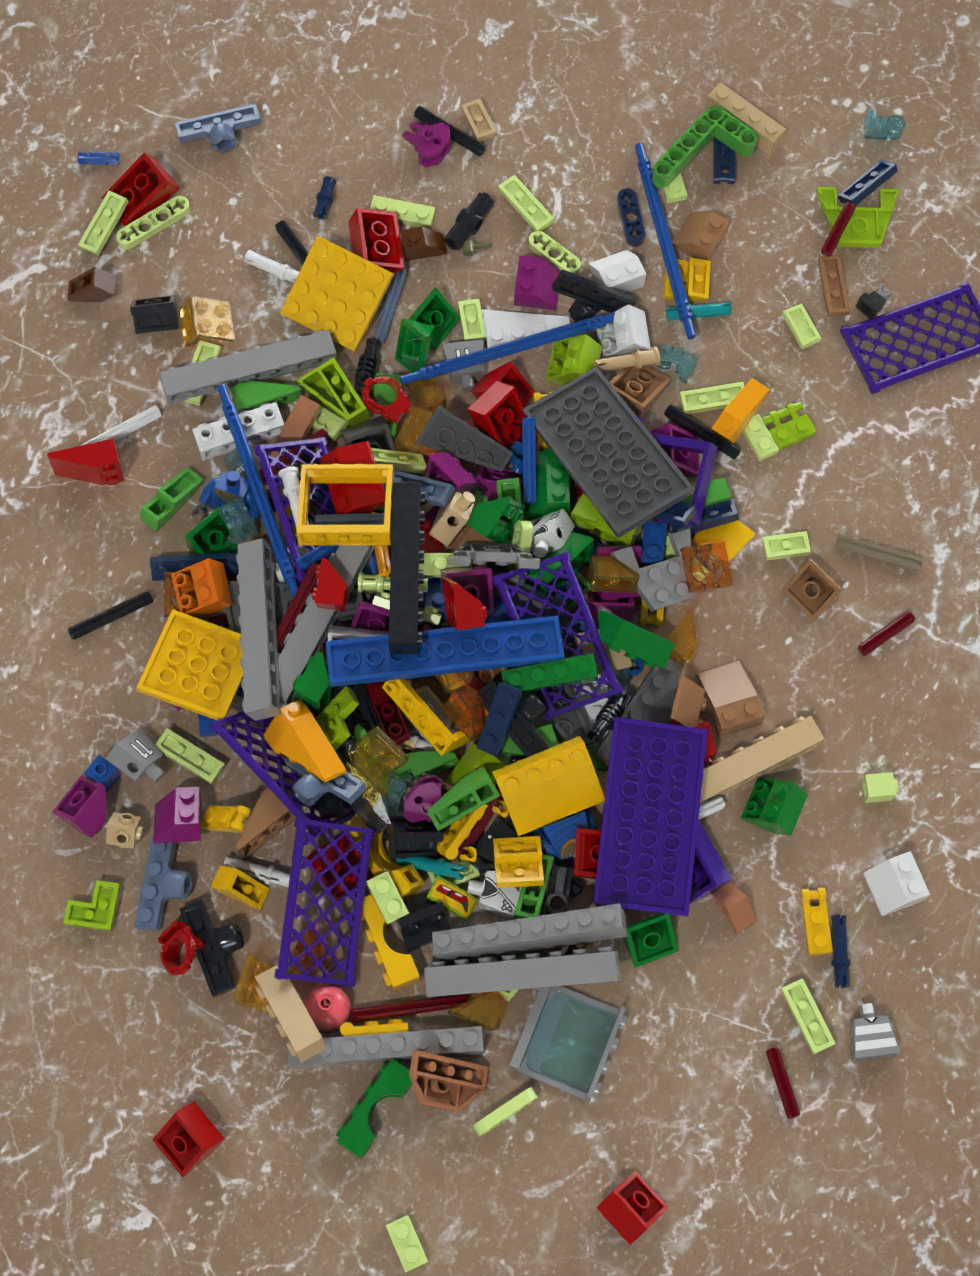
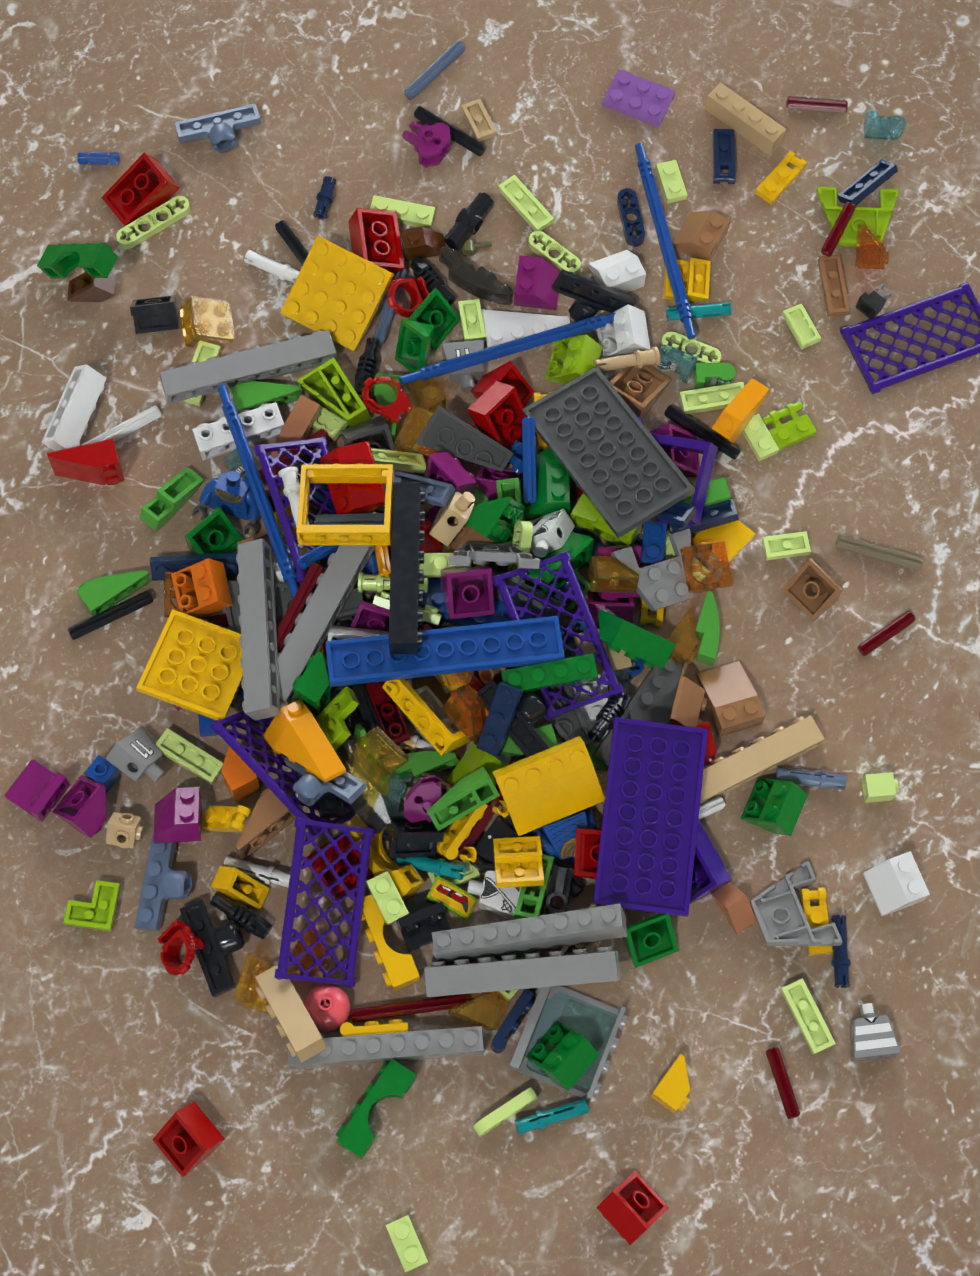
yellowish green plate [78,191,129,256] -> none
clear light blue leg [220,498,259,545] -> none
red slope [312,558,349,611] -> none
nougat wedge [409,1050,489,1112] -> none
red slope [442,577,487,630] -> none
bright green beam [652,106,758,188] -> none
none -> magenta bracket [5,760,70,822]
none -> green arch [37,243,118,279]
none -> white brick [42,364,107,451]
none -> bright green slope [76,570,151,616]
none -> black hinge [209,891,272,939]
none -> orange slope [221,743,261,803]
none -> red piece [386,277,430,318]
none -> sand blue axle [404,41,465,100]
none -> black hinge [410,256,455,305]
none -> clear smoke slope [439,245,513,305]
none -> dark blue plate [491,989,534,1054]
none -> teal pin [515,1098,589,1135]
none -> green slope [526,1021,600,1091]
none -> medium lavender plate [602,69,675,128]
none -> yellow slope [651,1054,690,1114]
none -> yellowish green beam [661,332,721,364]
none -> bright green slope [693,590,720,666]
none -> bright green leg [694,363,736,389]
none -> light grey wing [750,861,842,946]
none -> yellow plate [755,150,808,205]
none -> sand blue pin [775,767,847,790]
none -> axle [786,96,848,113]
none -> clear orange slope [855,225,889,269]

